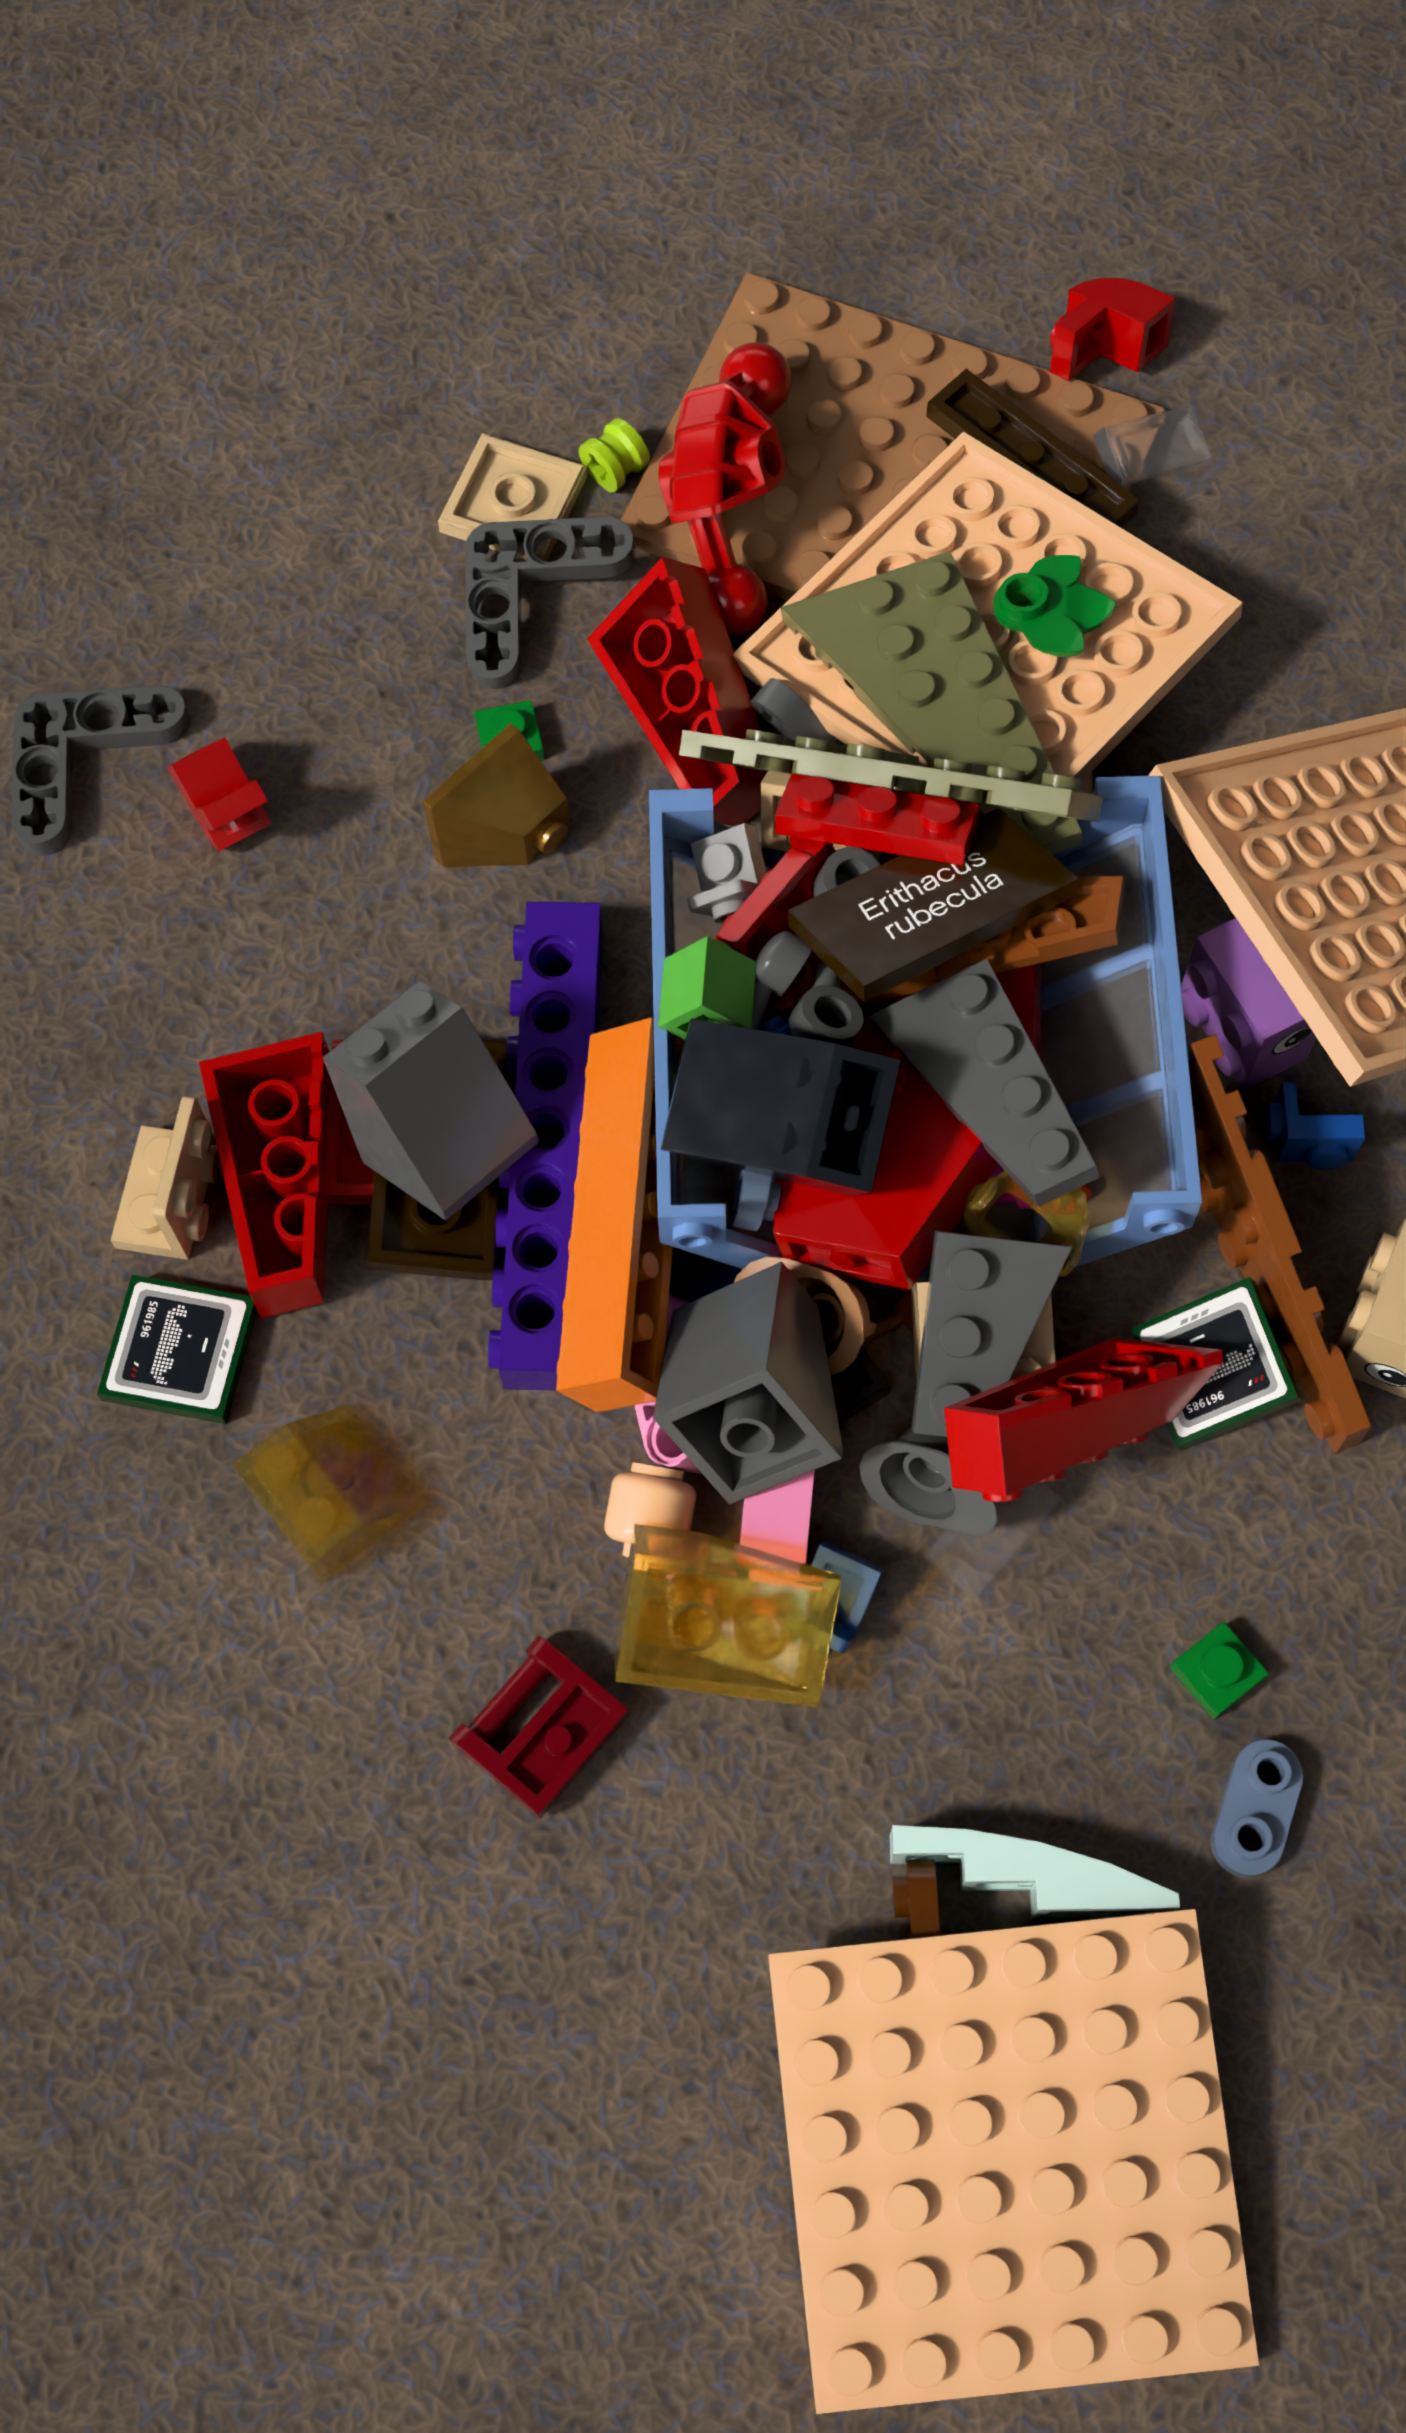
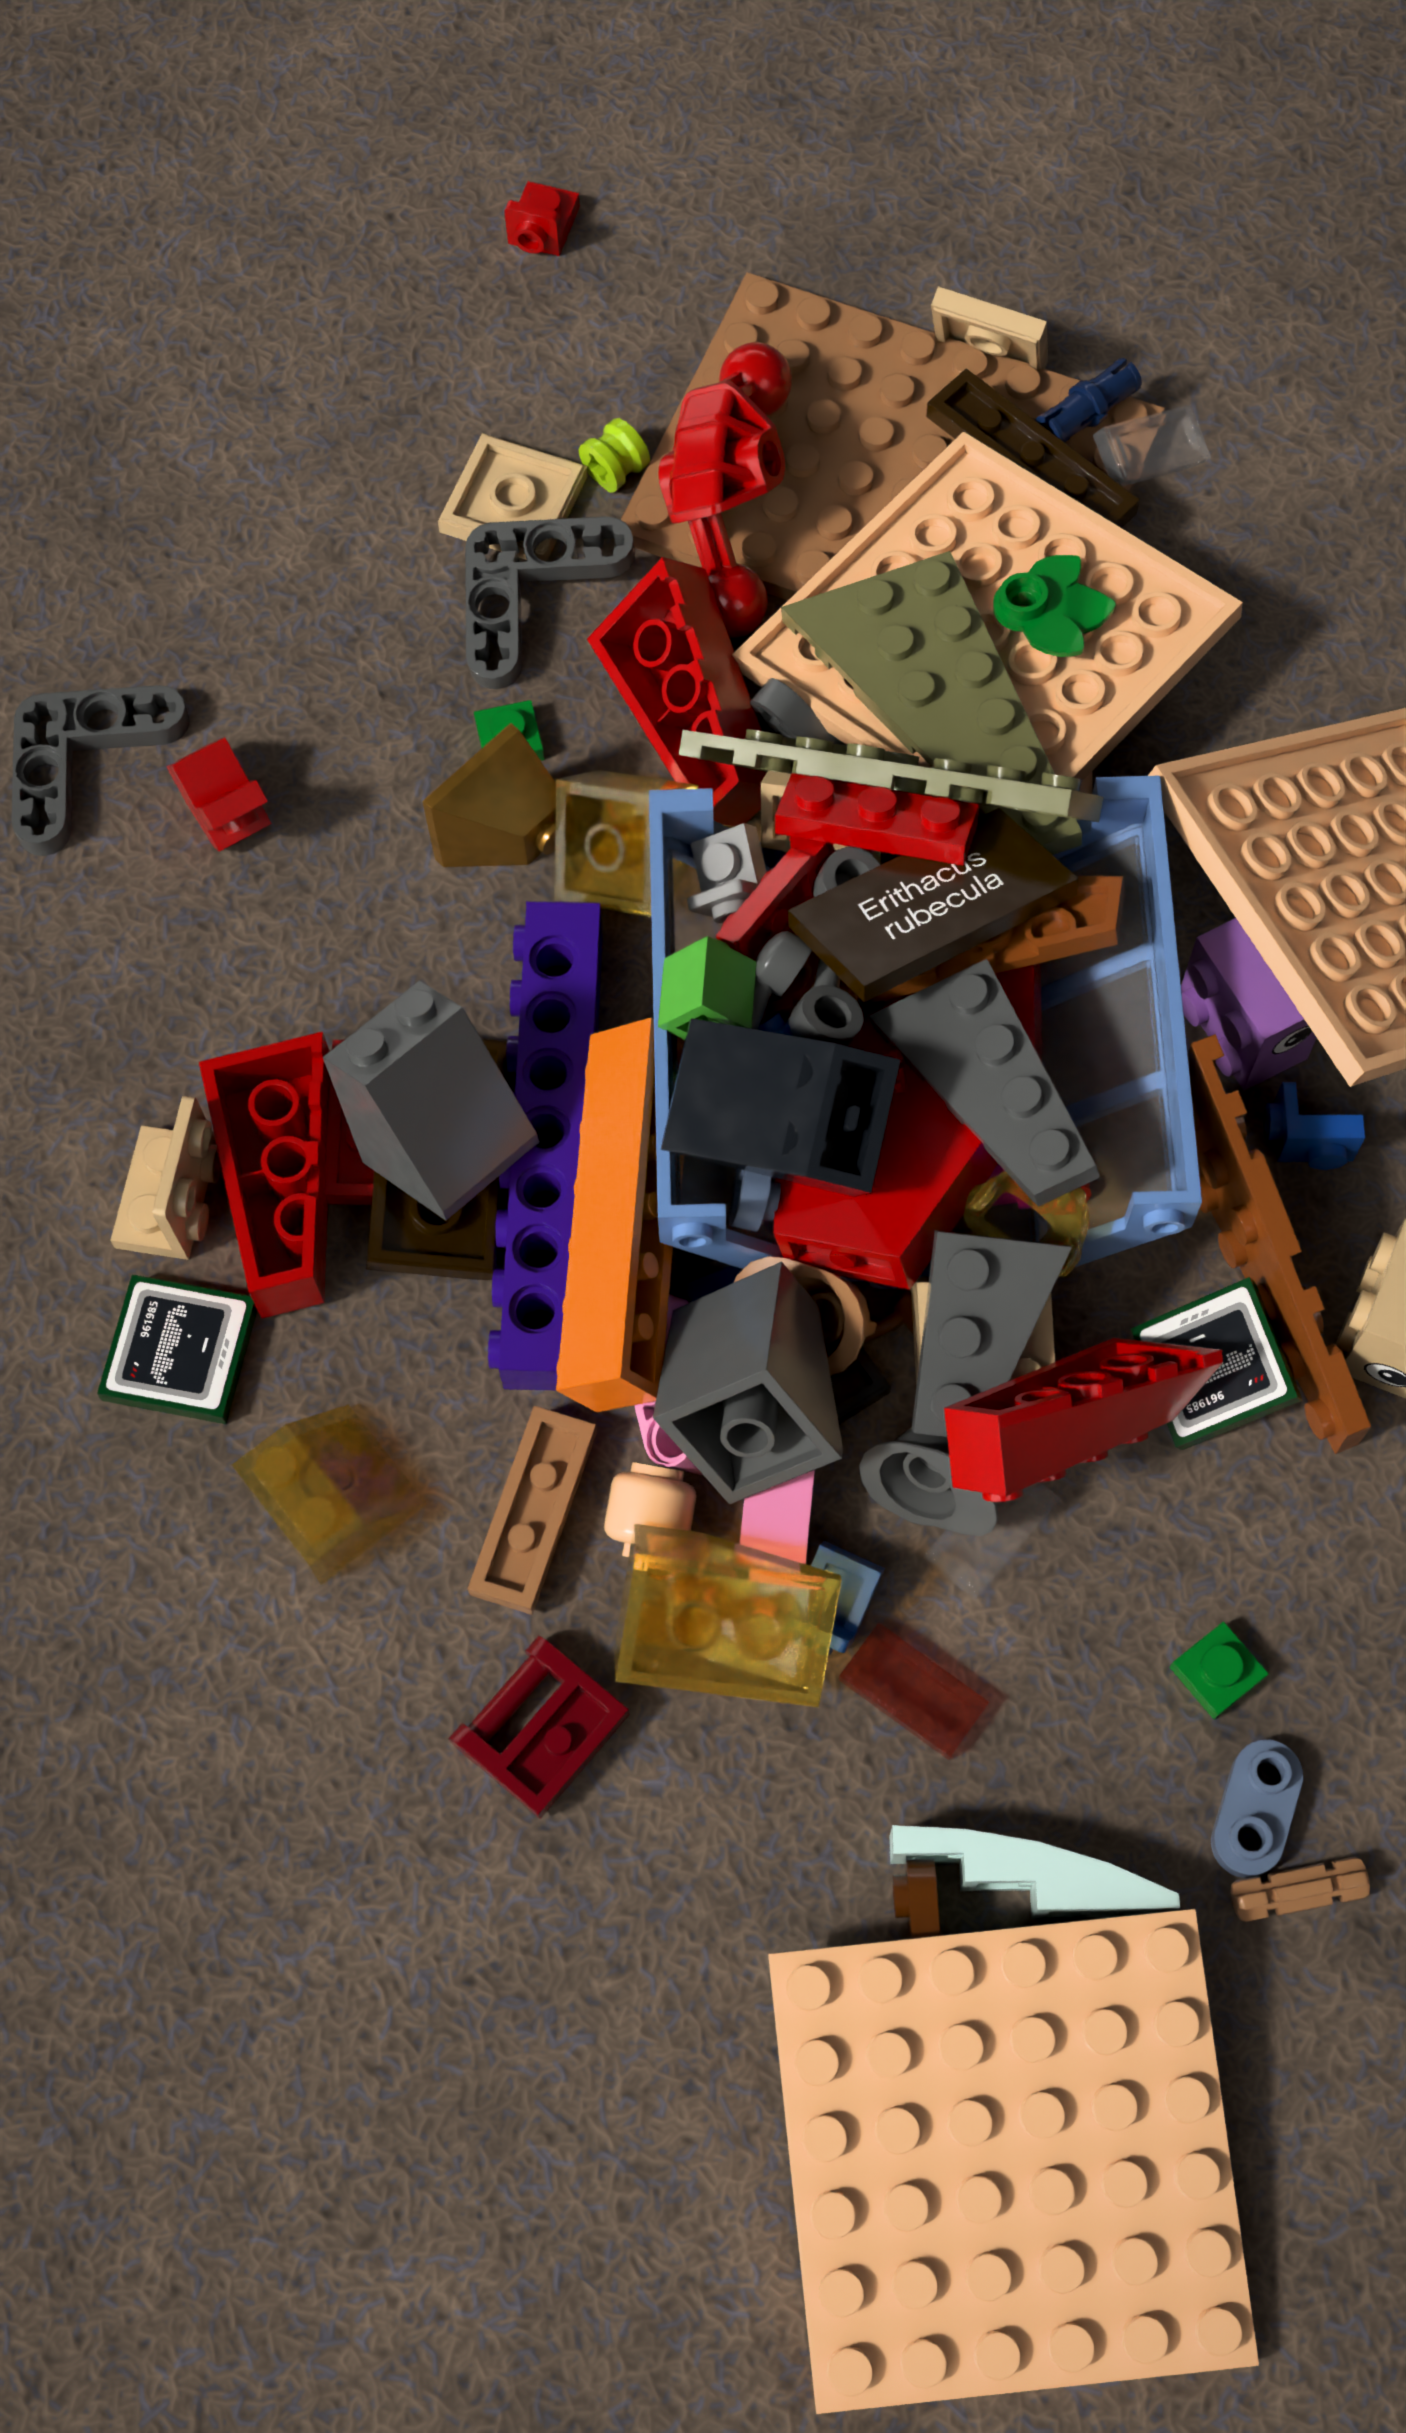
red brick [1050,278,1176,381] -> none
none -> medium nougat plate [467,1406,597,1615]
none -> red bracket [504,181,580,256]
none -> clear yellow slope [555,770,698,917]
none -> clear red tile [839,1622,989,1760]
none -> tan tile [931,286,1048,372]
none -> dark blue pin [1035,358,1142,443]
none -> medium nougat axle [1231,1857,1370,1922]

